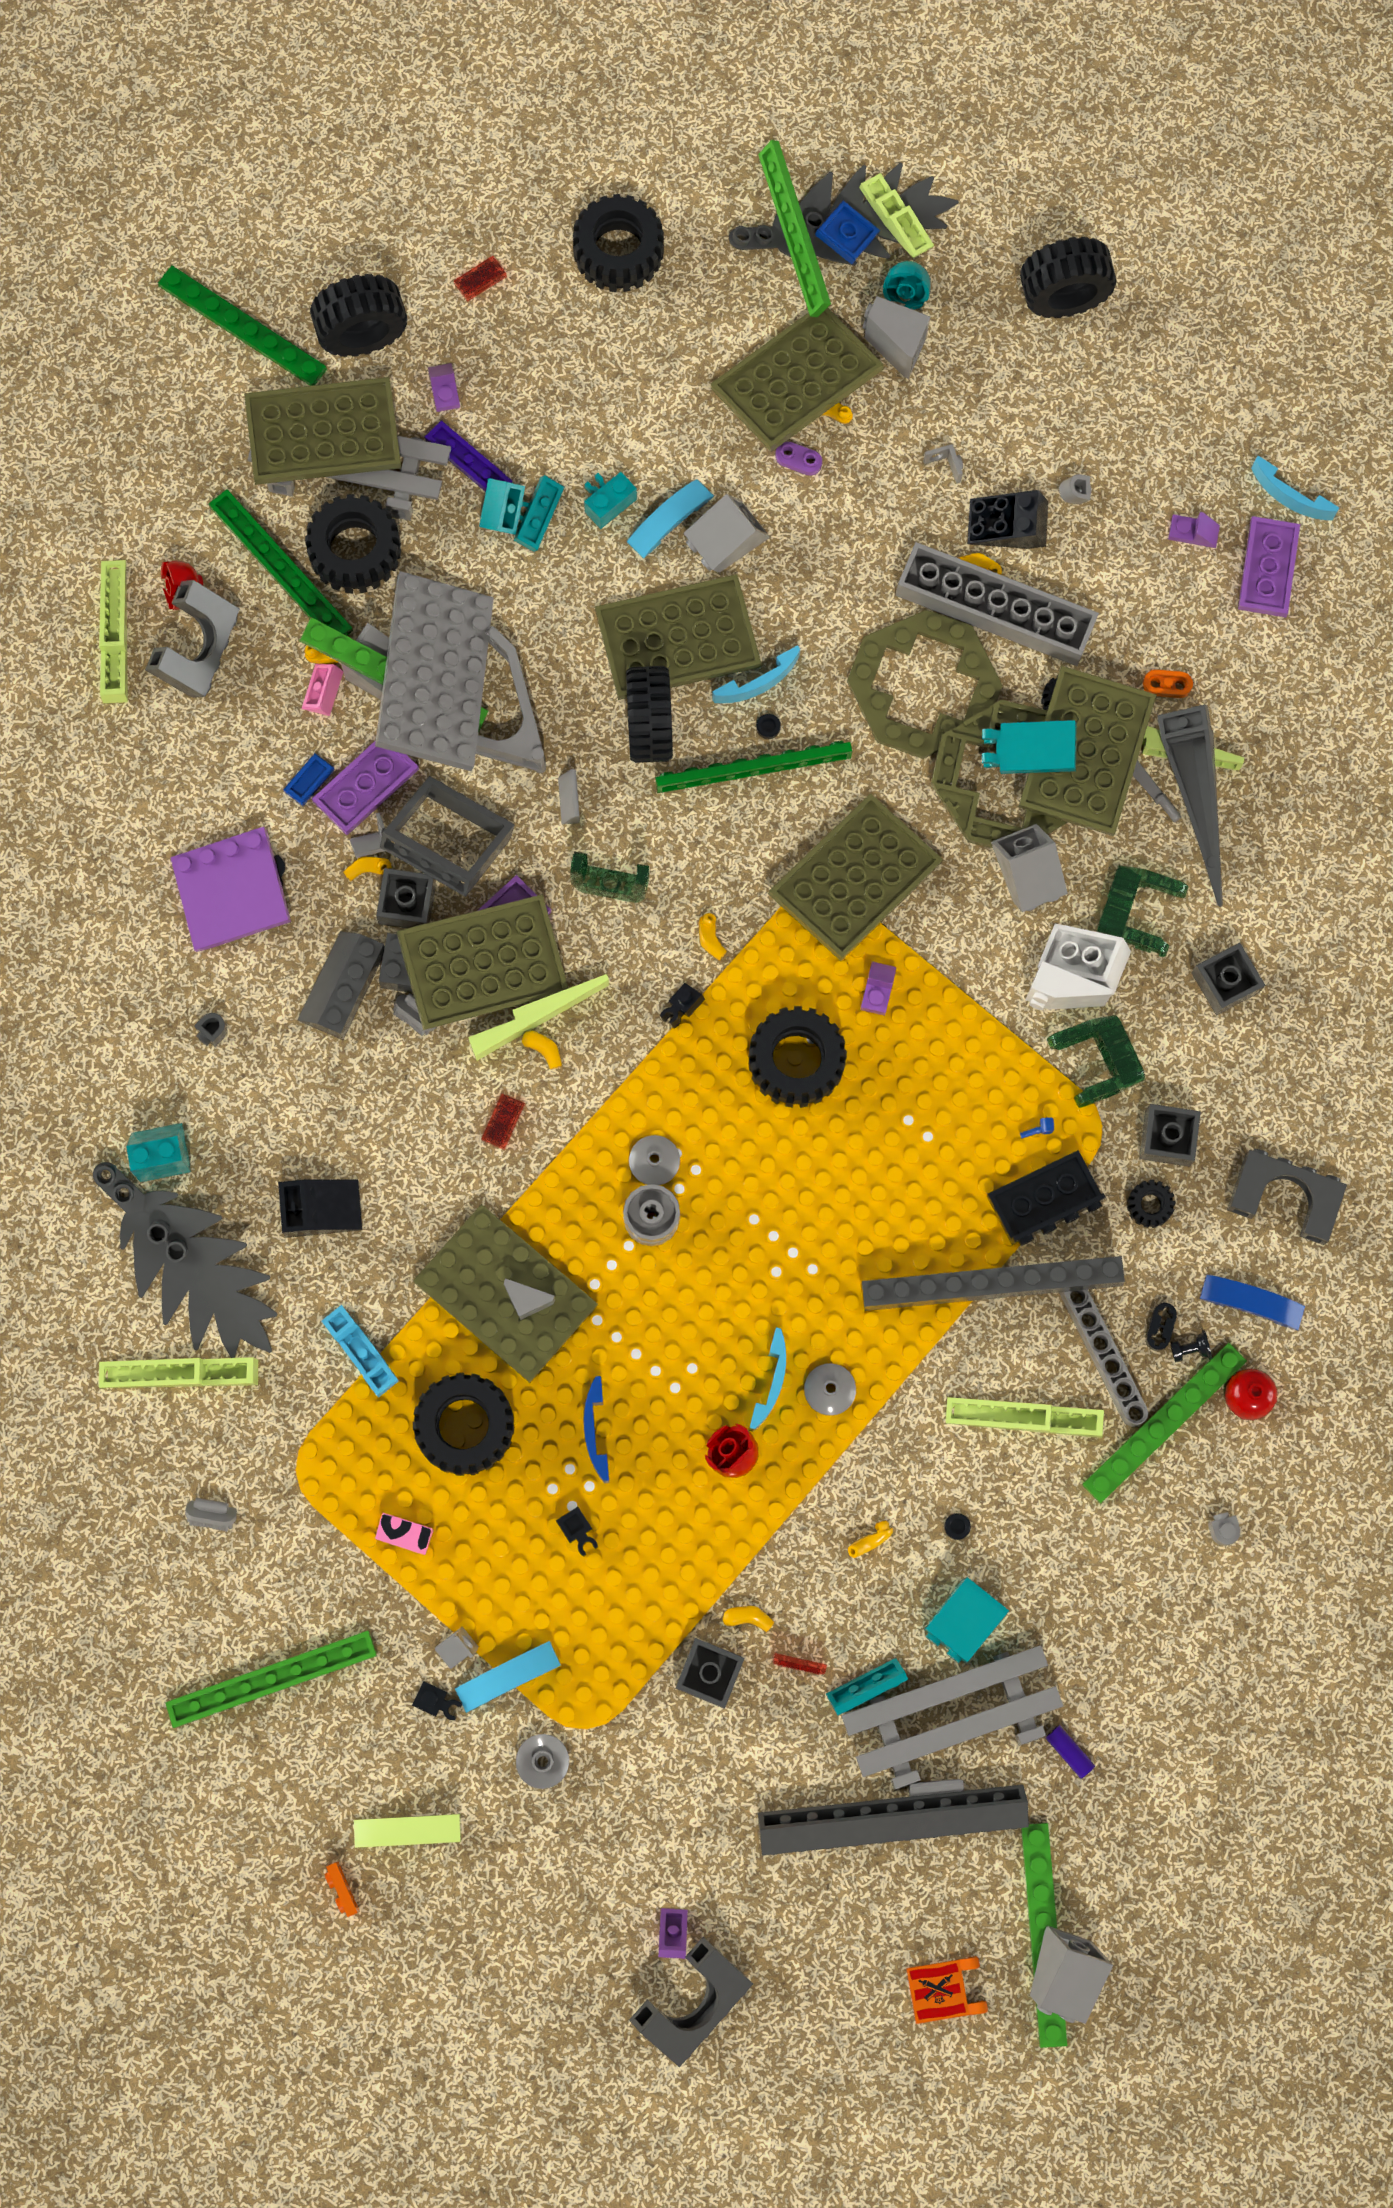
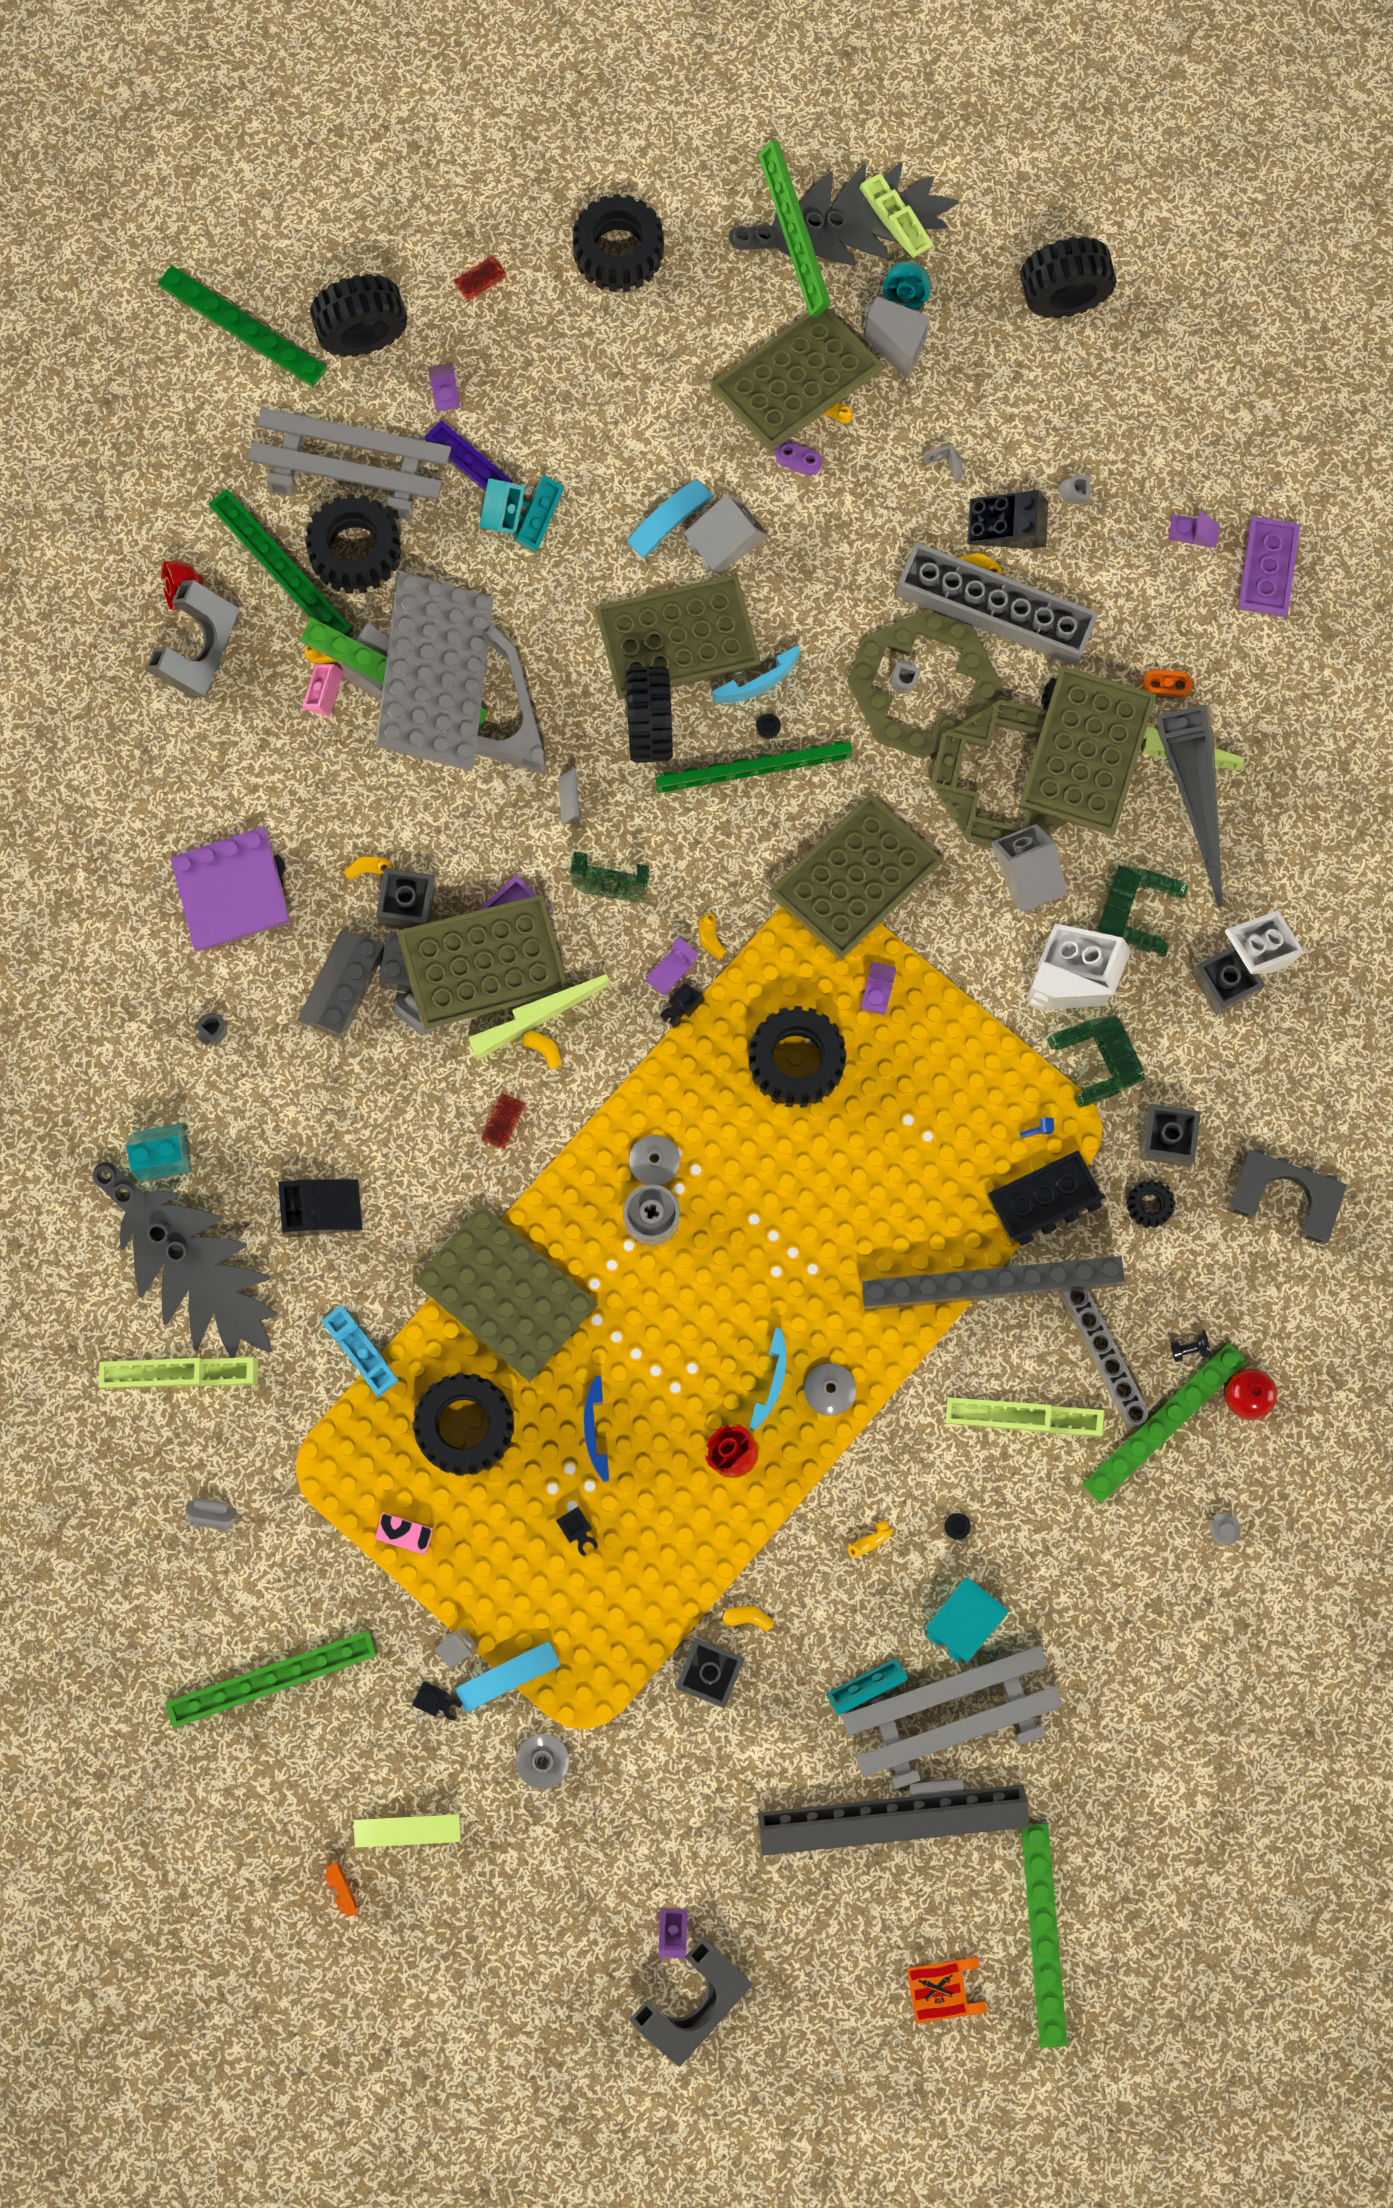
yellowish green slope [99,560,128,703] -> none
olive plate [244,377,401,485] -> none
blue tile [283,753,335,806] -> none
medium lavender plate [312,741,419,836] -> none
light grey bracket [350,813,385,858] -> none
dark grey window [380,776,515,897] -> none
light grey slope [504,1278,555,1320] -> none
teal brick [584,472,637,529] -> none
clear red tile [772,1653,827,1675] -> none
blue plate [815,200,880,265] -> none
teal tile [982,720,1077,774] -> none
light grey slope [1030,1925,1113,2024] -> none
dark purple piece [1045,1725,1095,1779] -> none
light grey piece [1133,760,1181,823] -> none
black beam [1145,1303,1177,1351] -> none
blue slope [1199,1275,1305,1331] -> none
medium azure slope [1251,456,1339,521] -> none
none -> medium lavender bracket [646,936,698,995]
none -> light grey plate [891,661,921,694]
none -> white slope [1225,910,1304,974]

